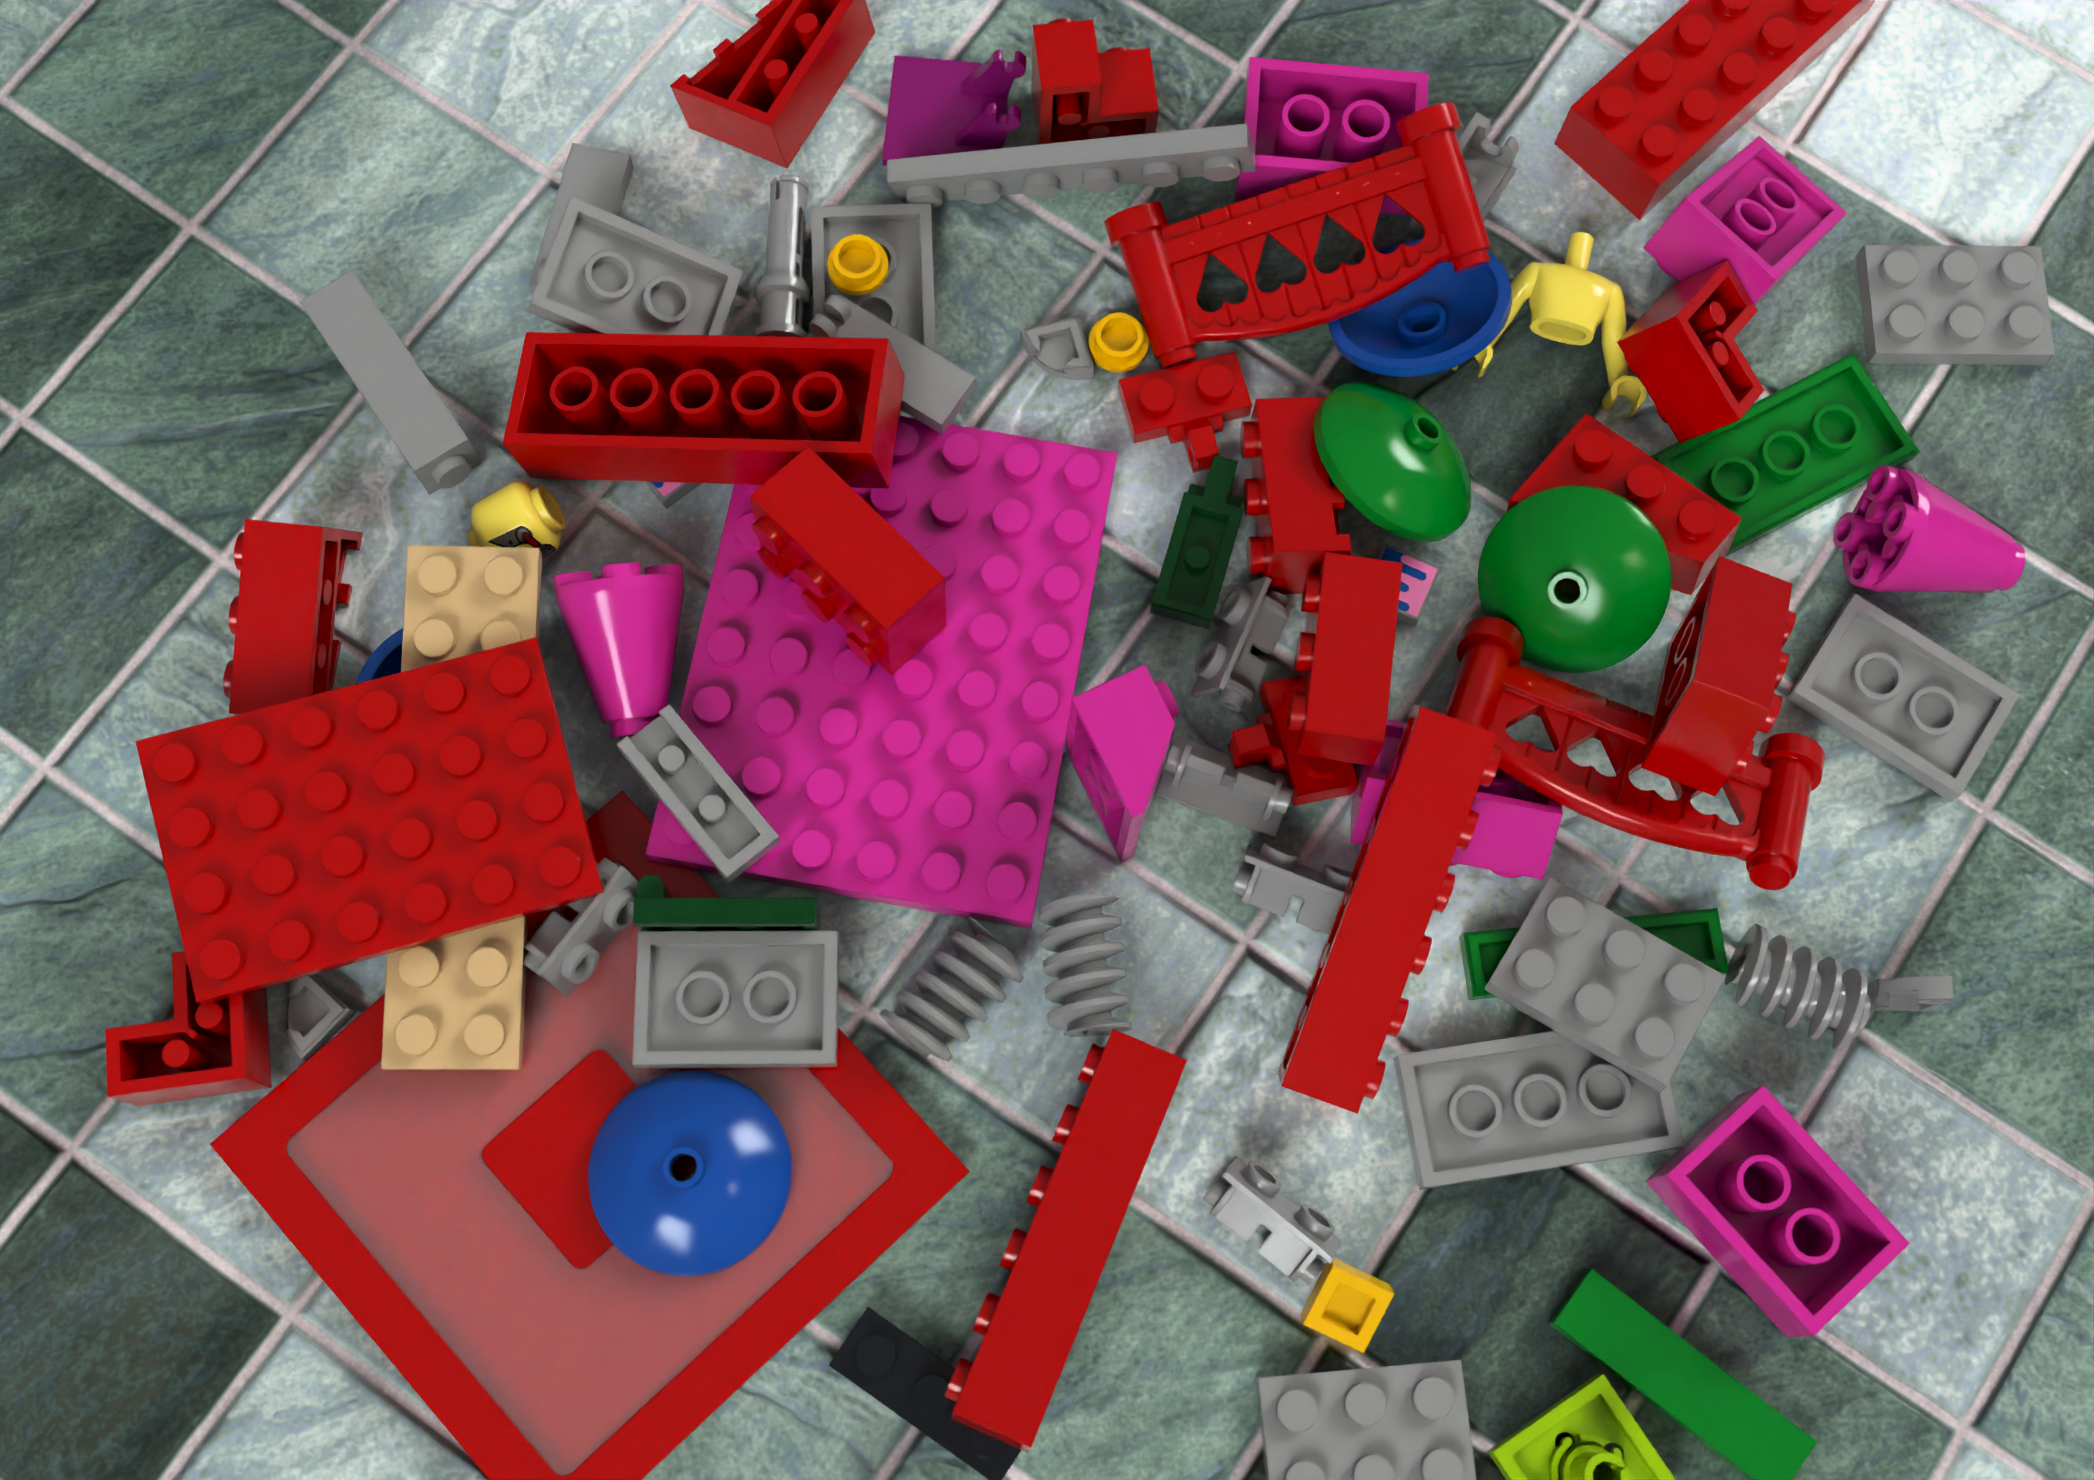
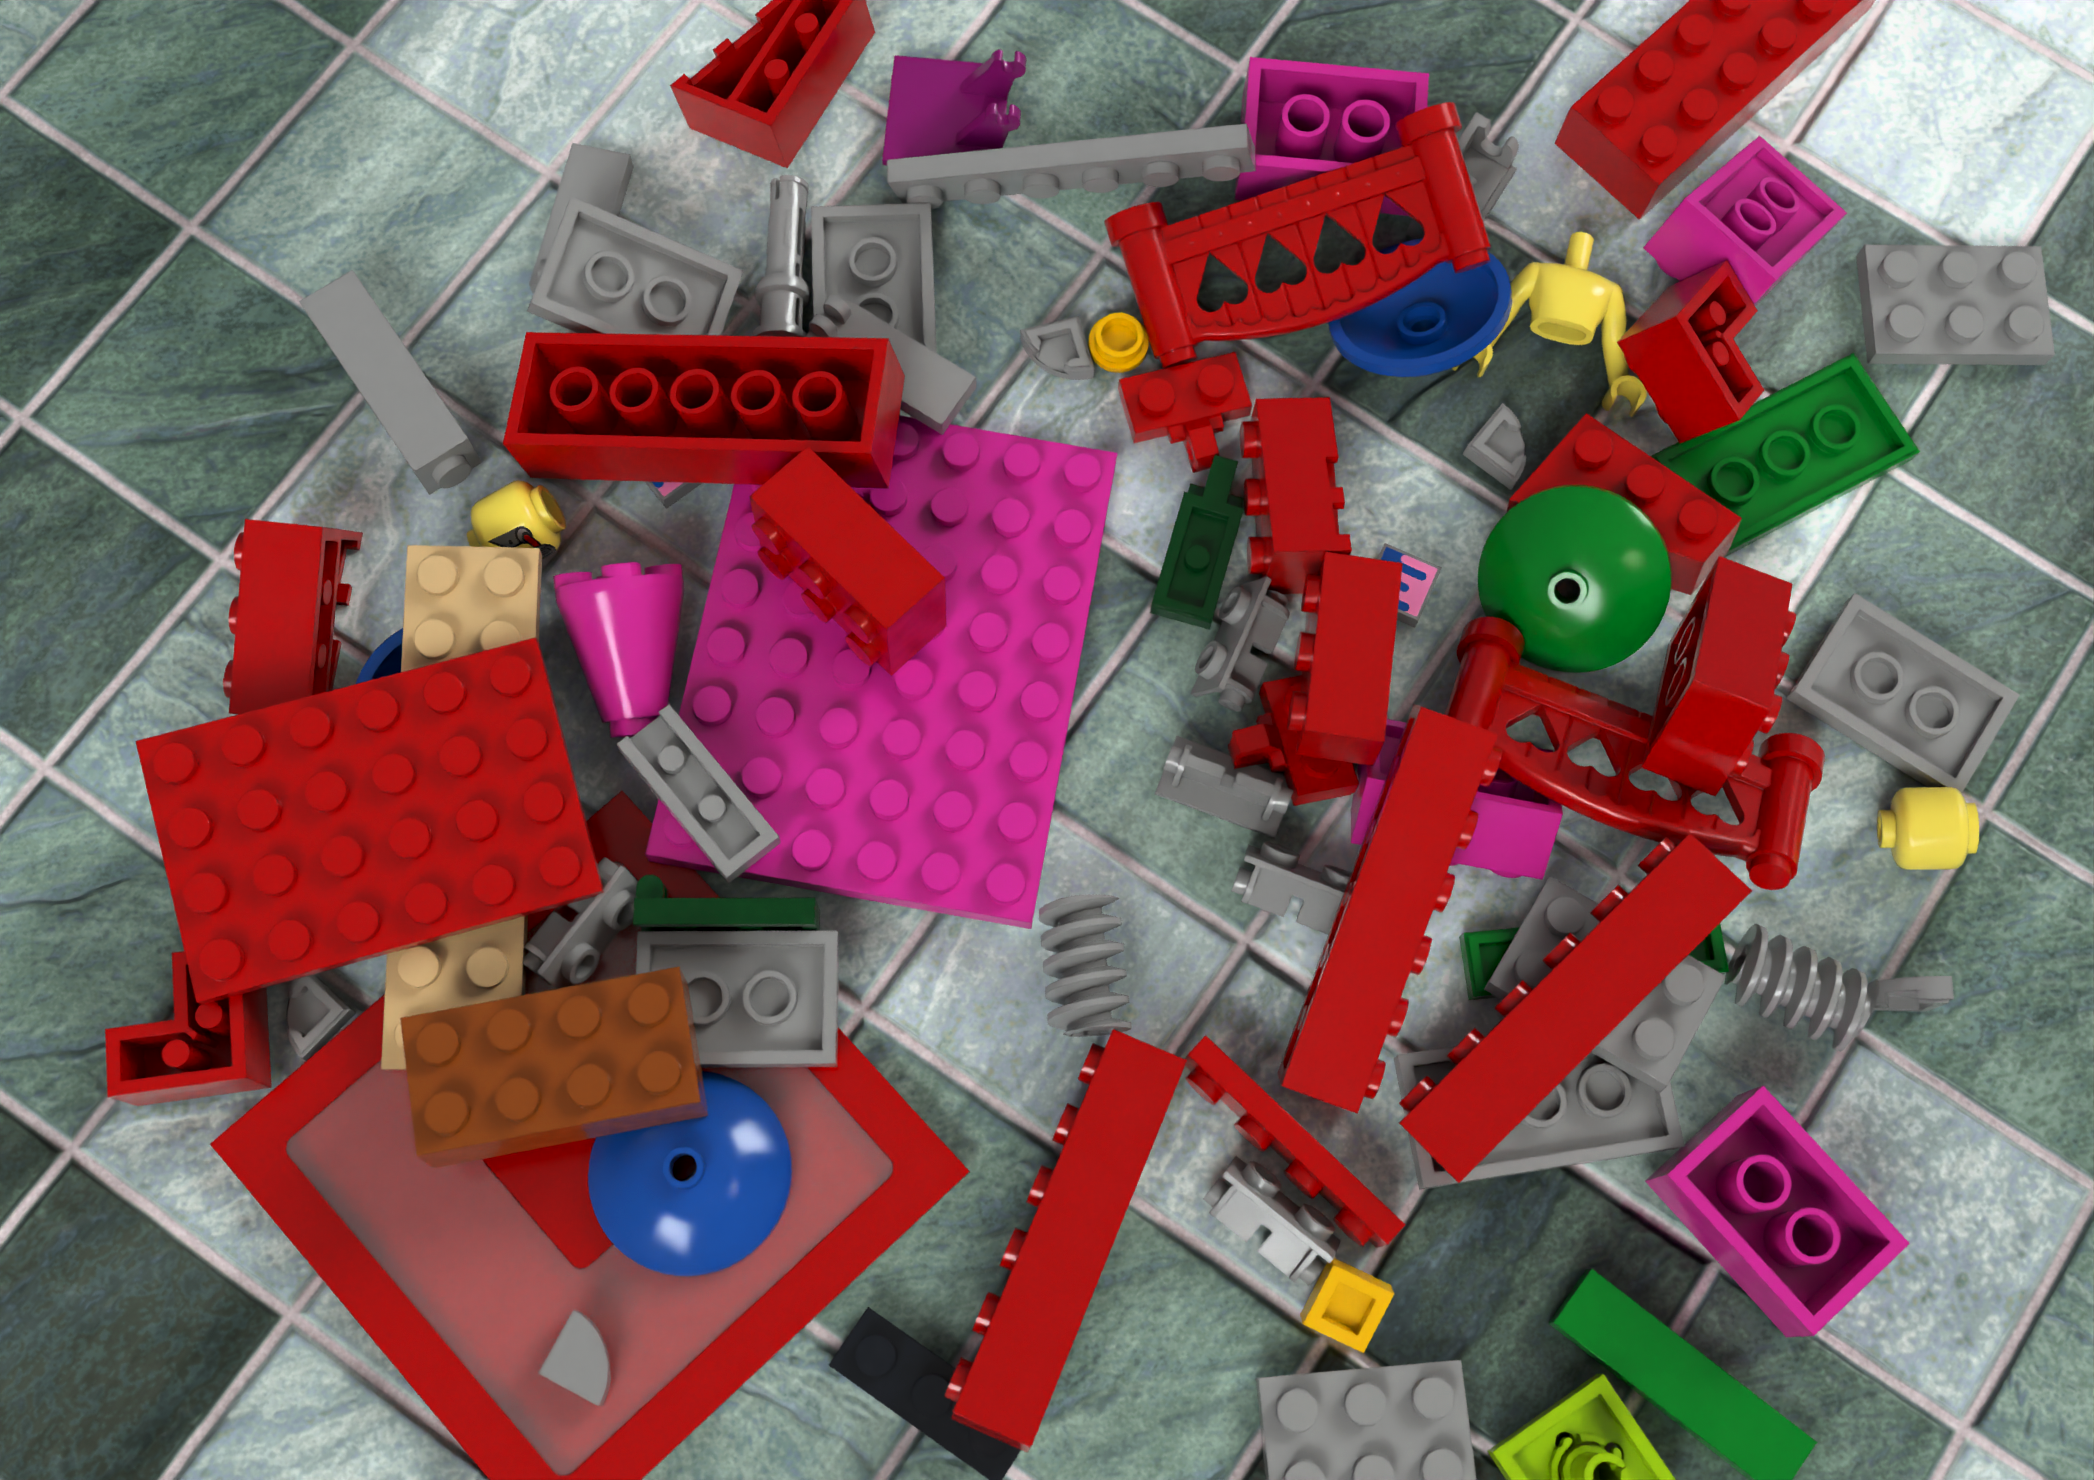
yellow plate [827,234,889,296] -> none
light grey piece [879,916,1024,1062] -> none
red brick [1031,18,1159,145] -> none
dark pink slope [1066,665,1179,863] -> none
green dish [1313,382,1472,542] -> none
dark pink cone [1833,465,2025,593] -> none
none -> dark orange brick [400,966,708,1168]
none -> light grey tile [538,1310,611,1407]
none -> red plate [1185,1035,1406,1248]
none -> red brick [1398,833,1752,1183]
none -> light grey tile [1462,403,1526,490]
none -> light yellow head [1877,787,1979,870]

